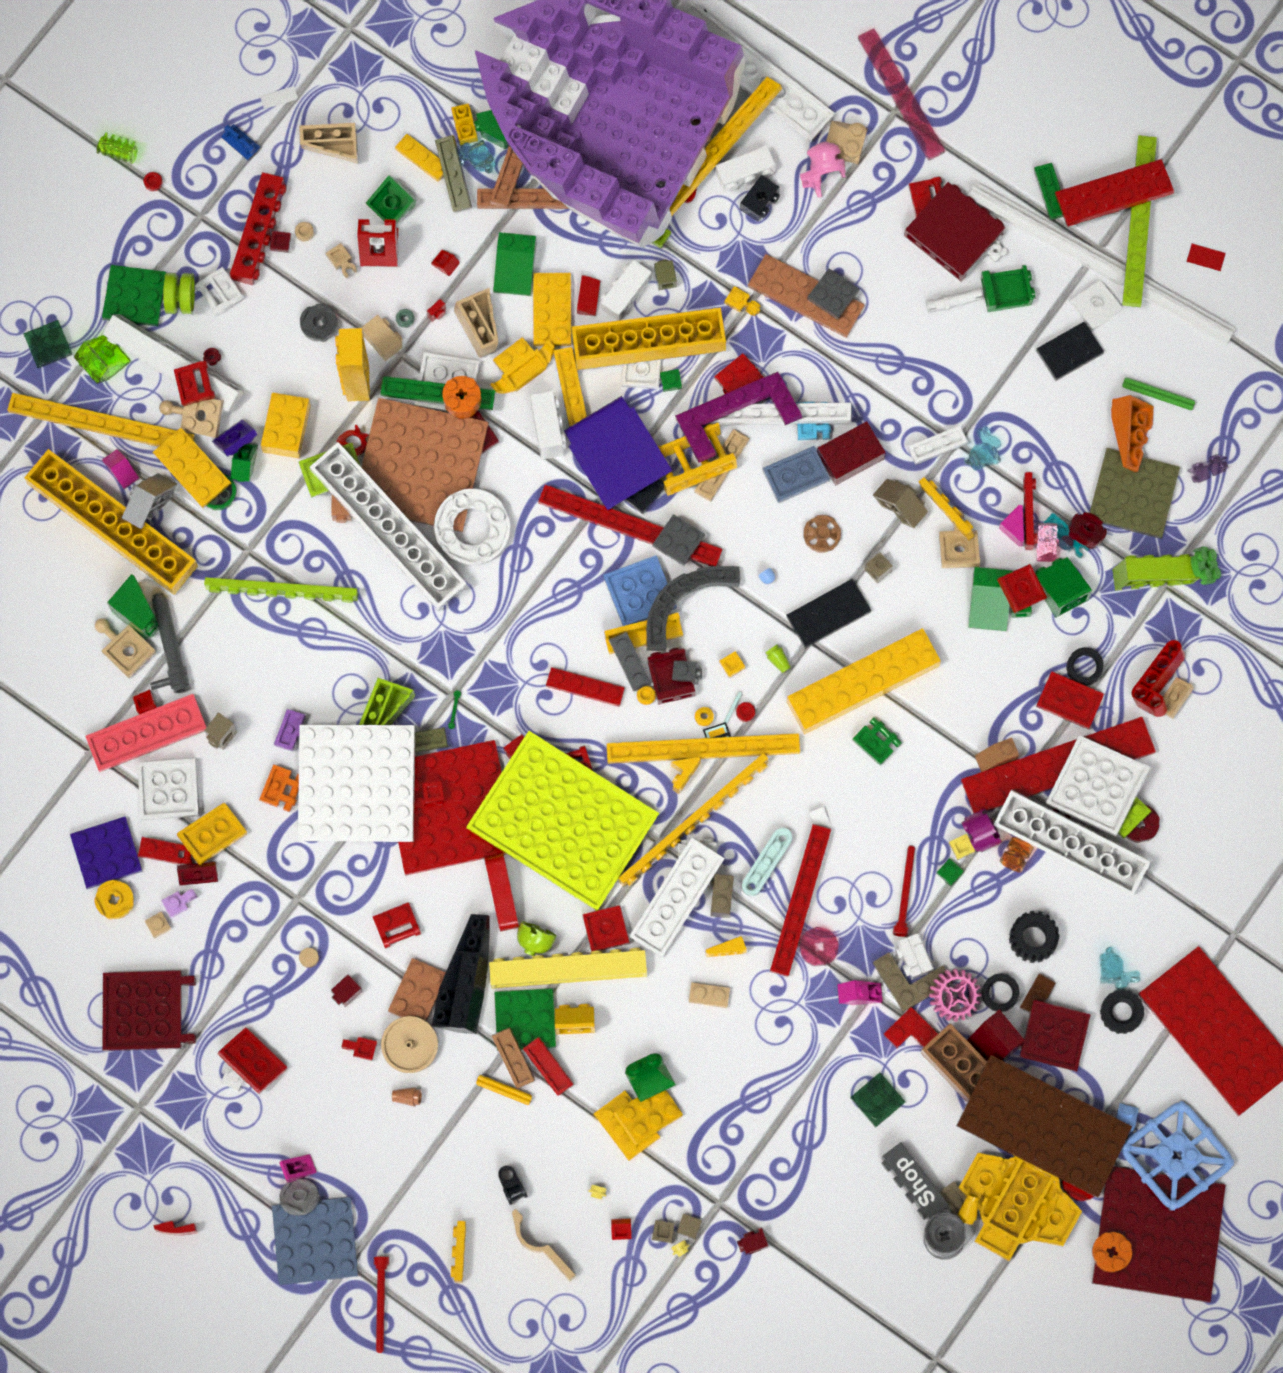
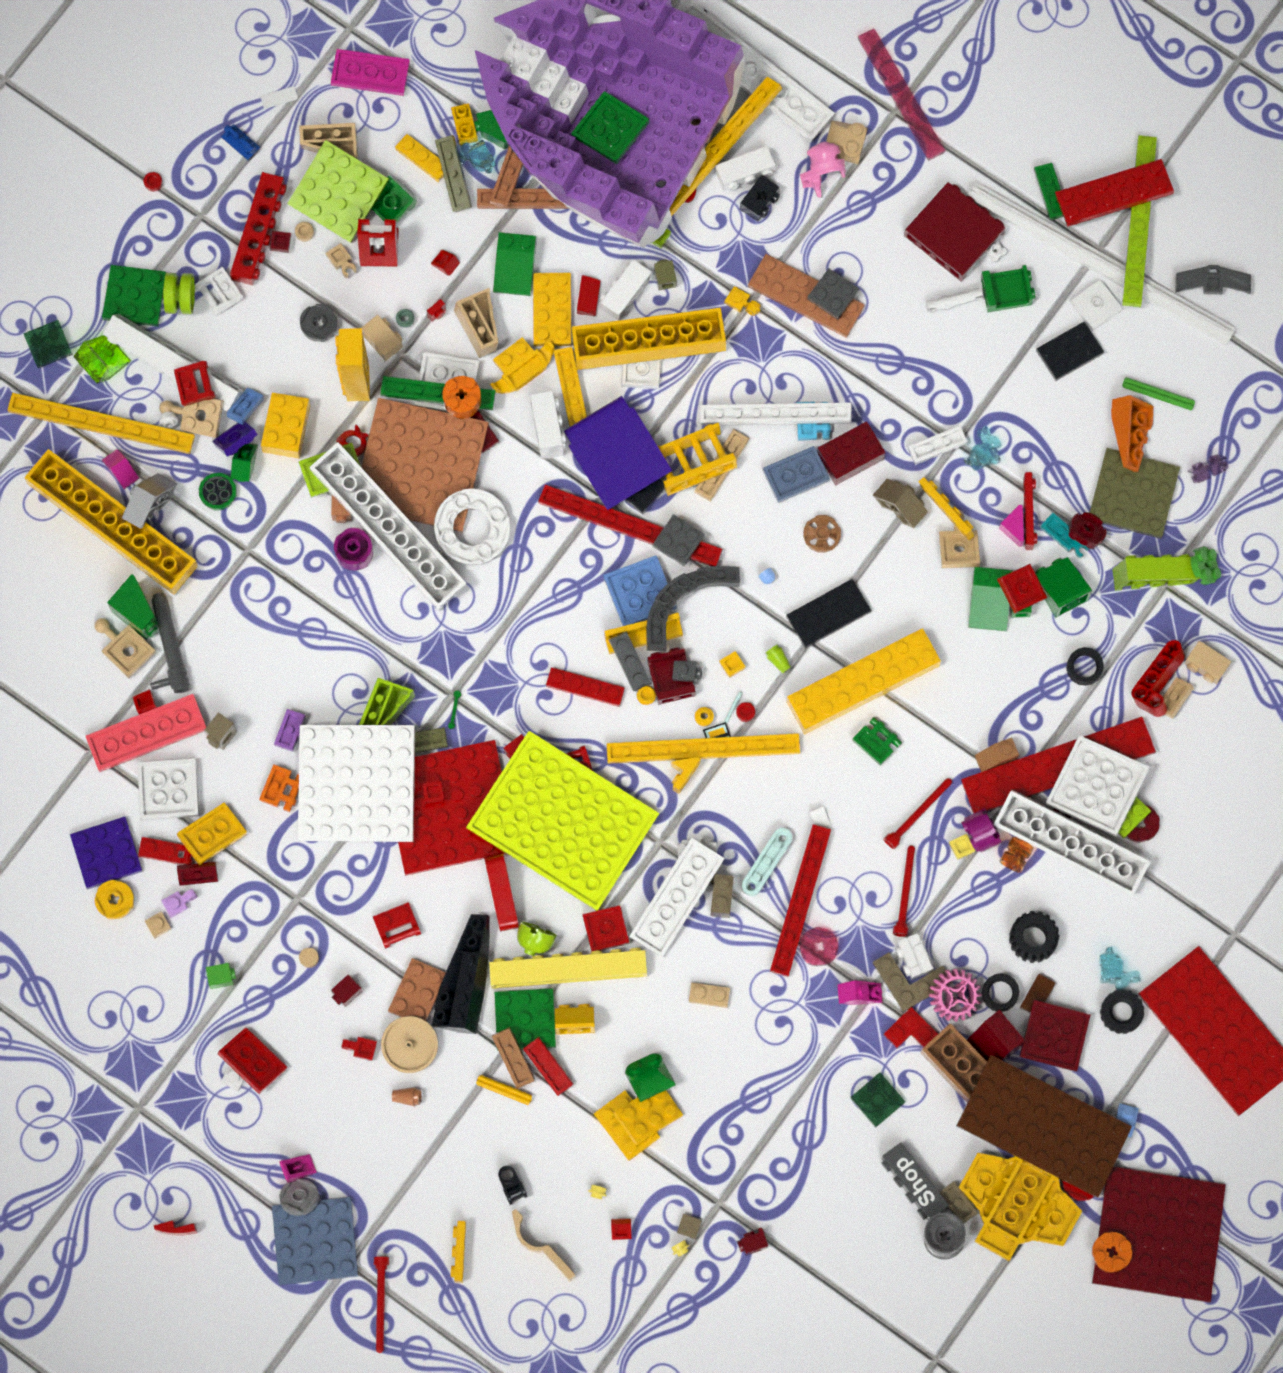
clear neon green piece [96,132,138,164] -> none
dark red plate [102,971,196,1051] -> none
yellow plate [153,428,231,508] -> none
dark red plate [203,348,221,366] -> none
lime plate [204,577,358,603] -> none
yellow plate [618,753,769,887] -> none
dark tan plate [652,1220,675,1244] -> none
green plate [660,369,682,392] -> none
magenta plate [675,372,802,463] -> none
yellow slope [705,936,747,957] -> none
red plate [714,353,764,394] -> none
dark tan brick [865,552,893,584] -> none
red plate [909,176,943,217] -> none
green plate [936,858,964,887] -> none
yellow cone [957,1193,979,1225] -> none
clear pink plate [1036,523,1074,562] -> none
red plate [1036,671,1104,730] -> none
light blue plate [1121,1101,1234,1211] -> none
red sticker [1186,243,1226,272] -> none
none -> white plate [159,412,178,428]
none -> bright green brick [206,963,236,989]
none -> medium blue plate [227,388,264,425]
none -> lime plate [287,140,389,243]
none -> dark pink plate [331,49,410,96]
none -> magenta brick [334,528,373,571]
none -> green plate [571,91,650,164]
none -> red piece [883,778,952,849]
none -> dark grey plate [1175,265,1251,295]
none -> tan brick [1184,641,1231,684]

